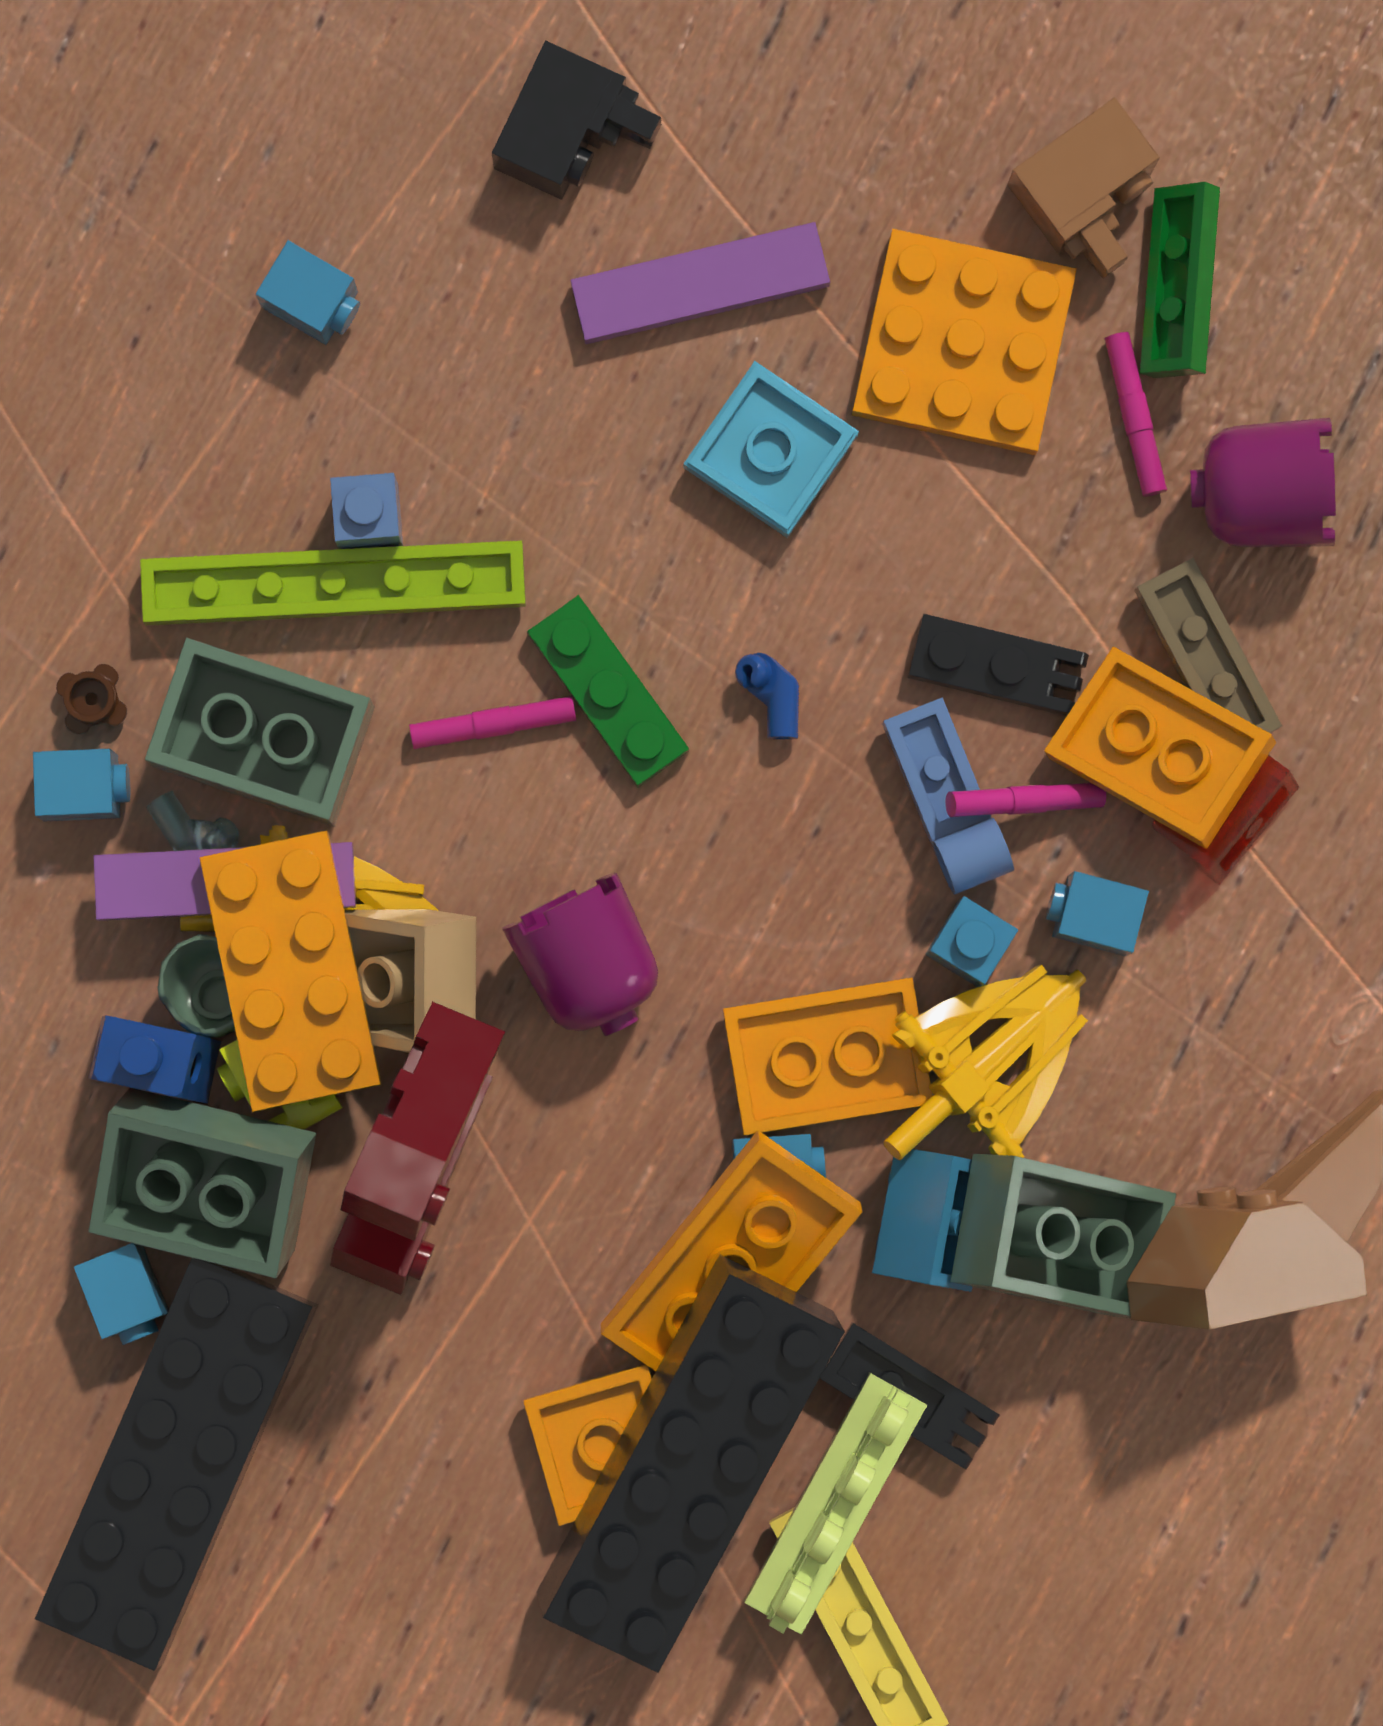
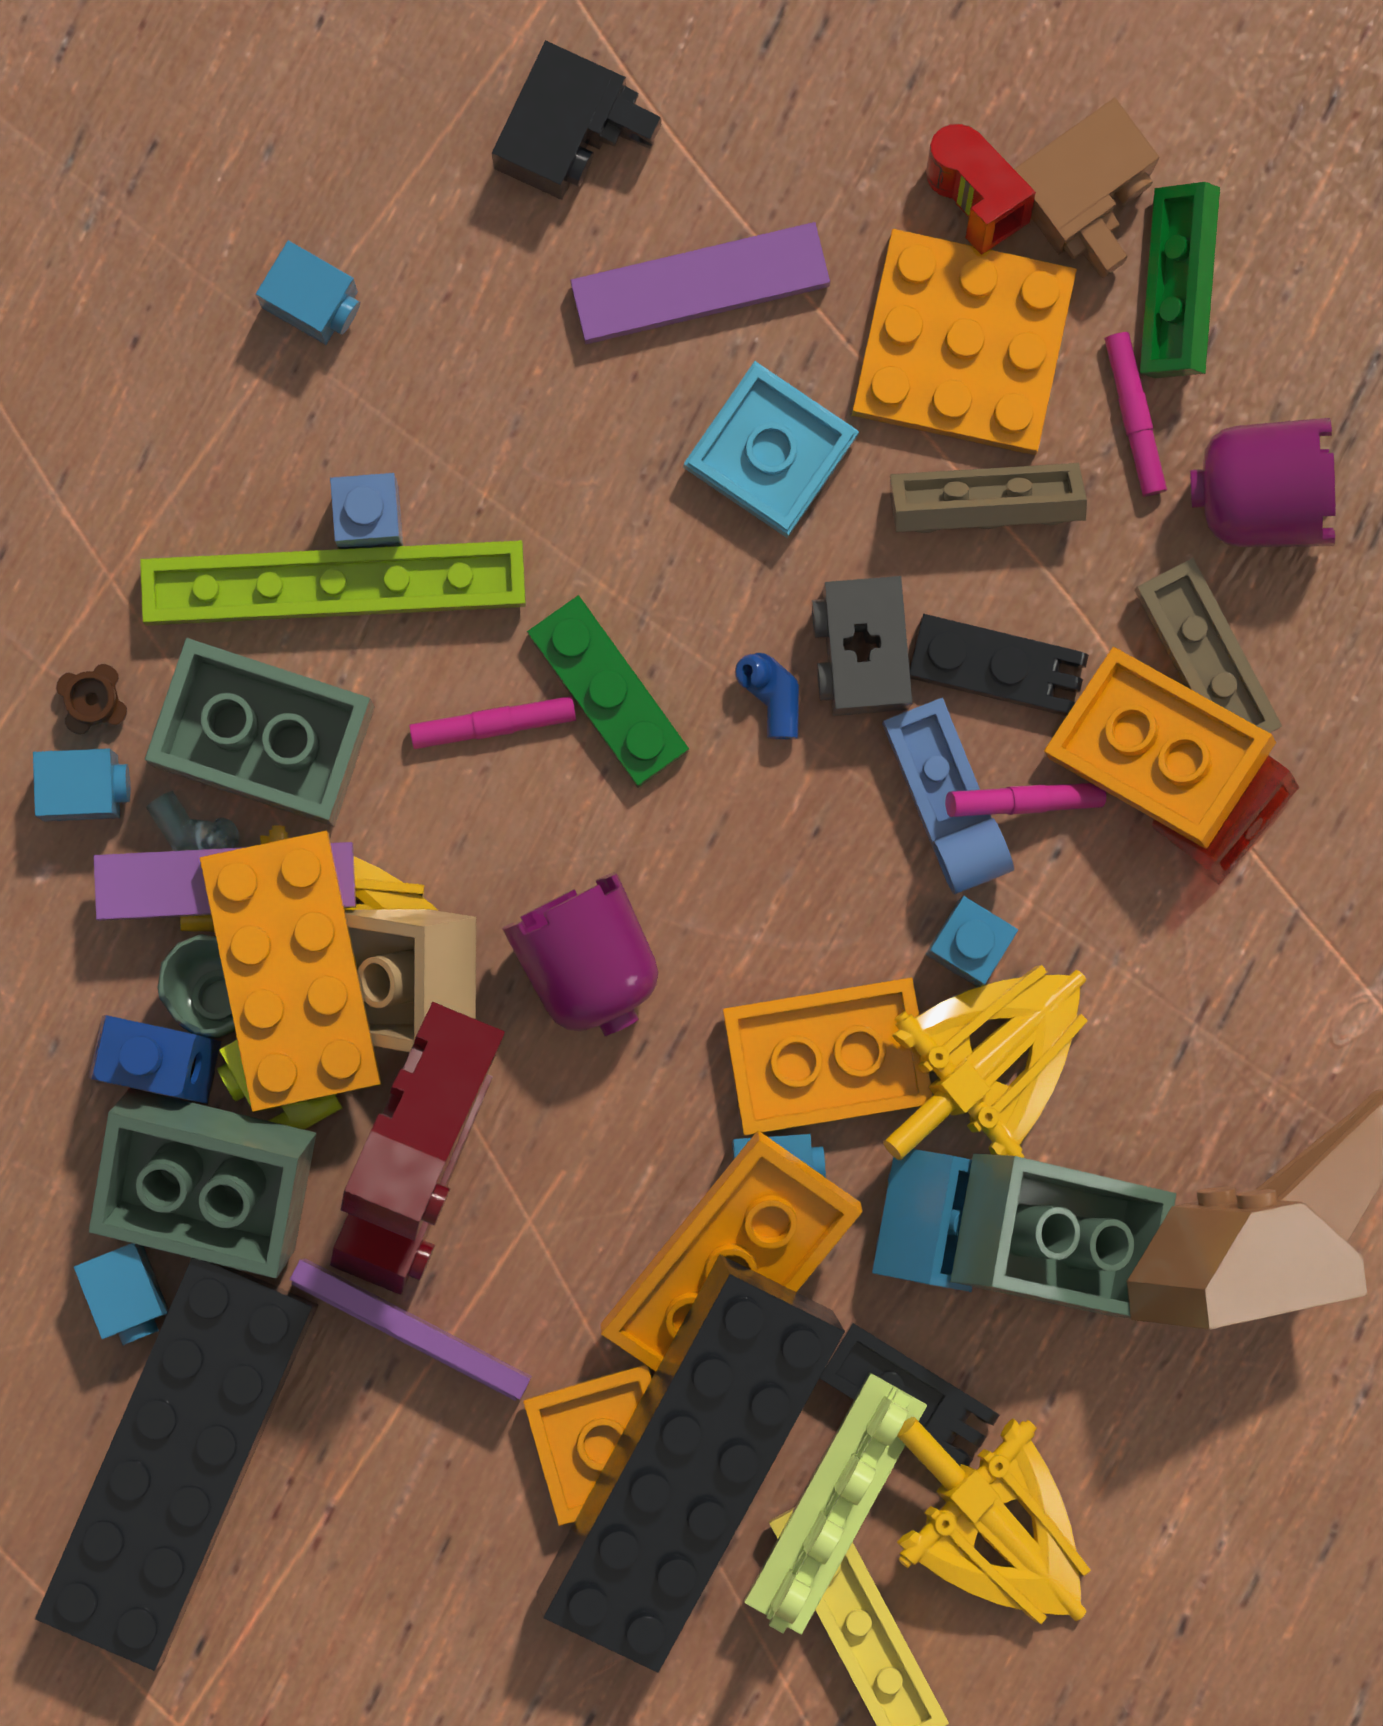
dark azure brick [1046,871,1149,956] -> none
none -> medium lavender tile [289,1258,532,1401]
none -> dark grey brick [812,576,912,716]
none -> dark tan plate [890,463,1087,533]
none -> yellow bar [897,1417,1091,1625]
none -> red leg [926,124,1036,255]

